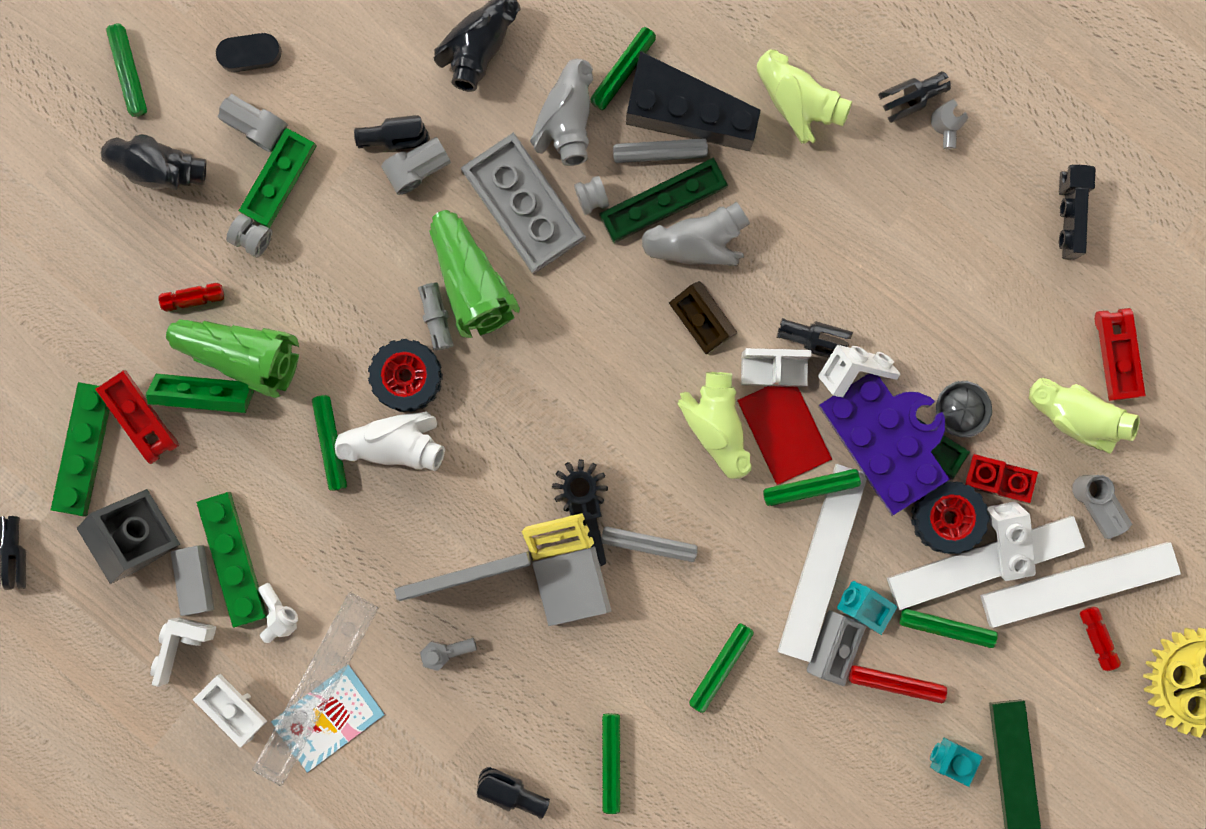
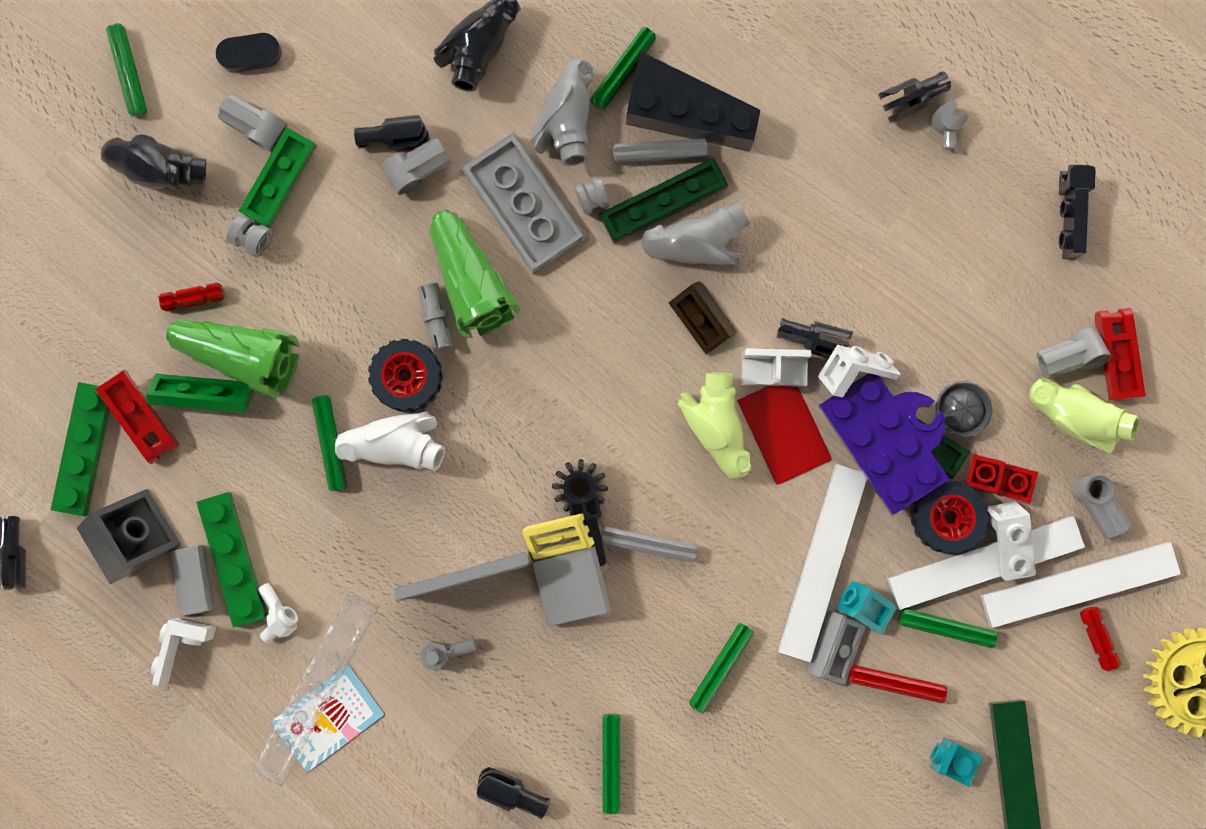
white panel [193,674,267,748] -> none
yellowish green animal [757,49,852,144] -> none
green axle [763,469,861,506] -> none
none -> light grey piece [1037,327,1111,379]

